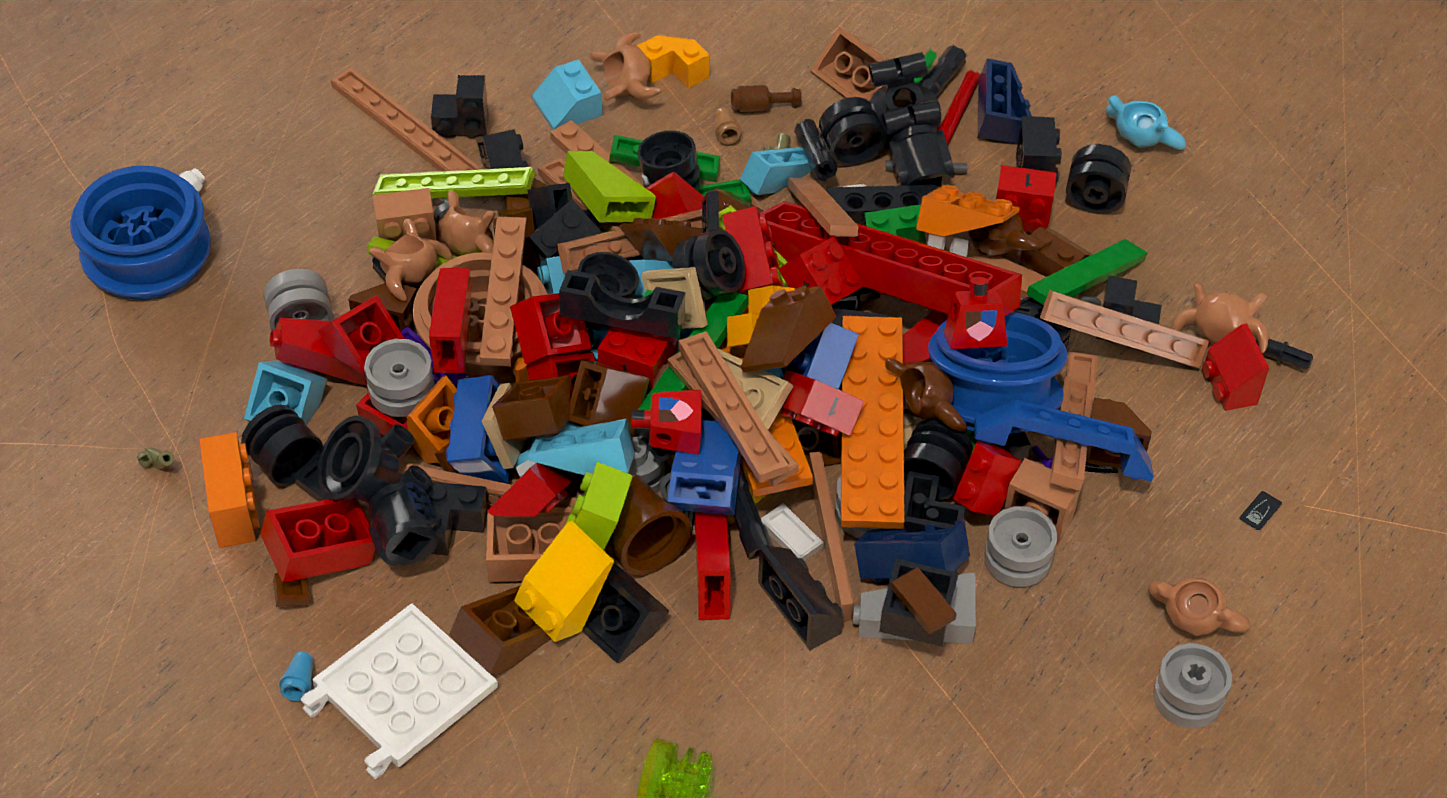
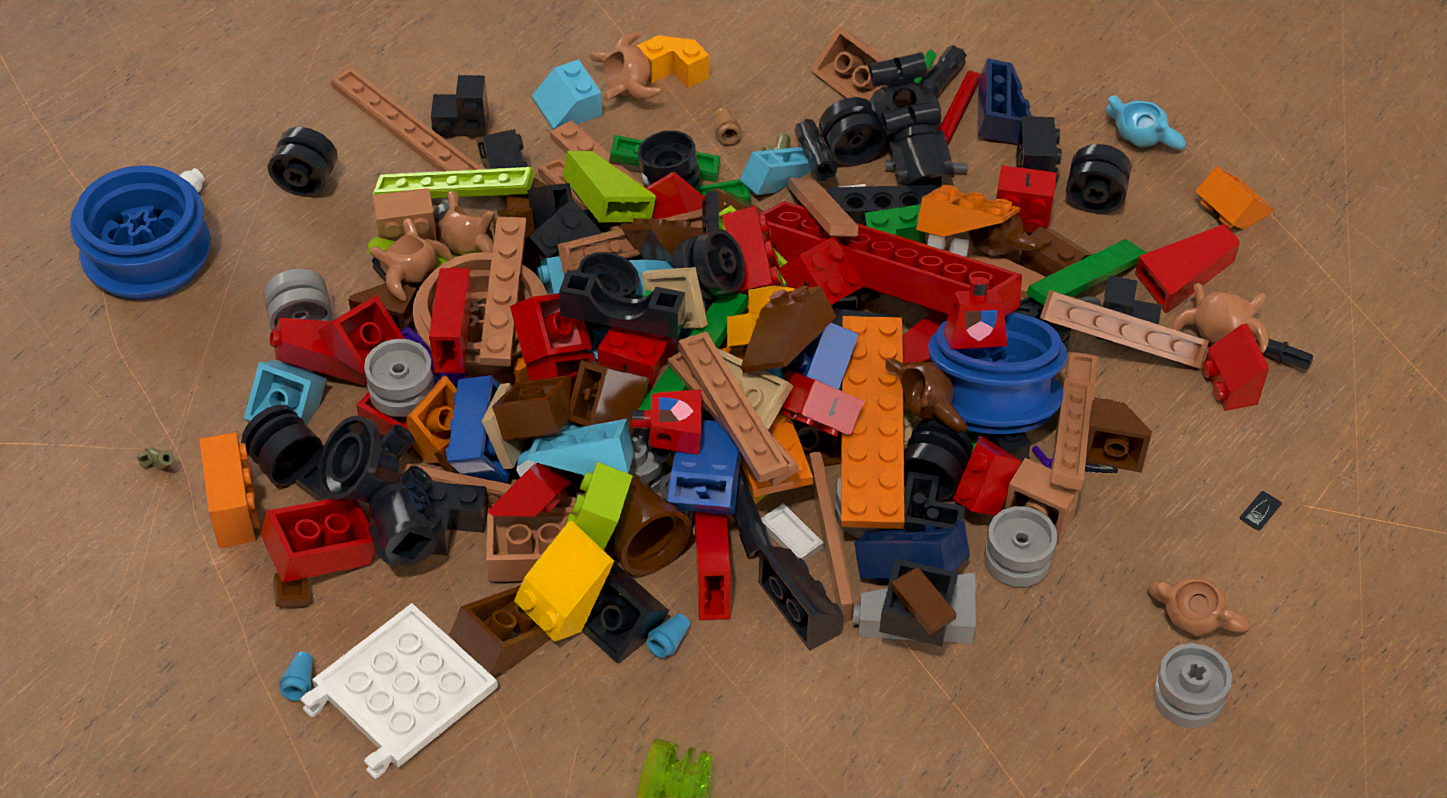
reddish brown piece [731,85,802,113] -> none
blue slope [974,399,1154,482] -> none
none -> black wheel [267,127,338,197]
none -> dark azure cone [646,613,690,658]
none -> red slope [1135,224,1240,313]
none -> orange slope [1195,166,1275,230]

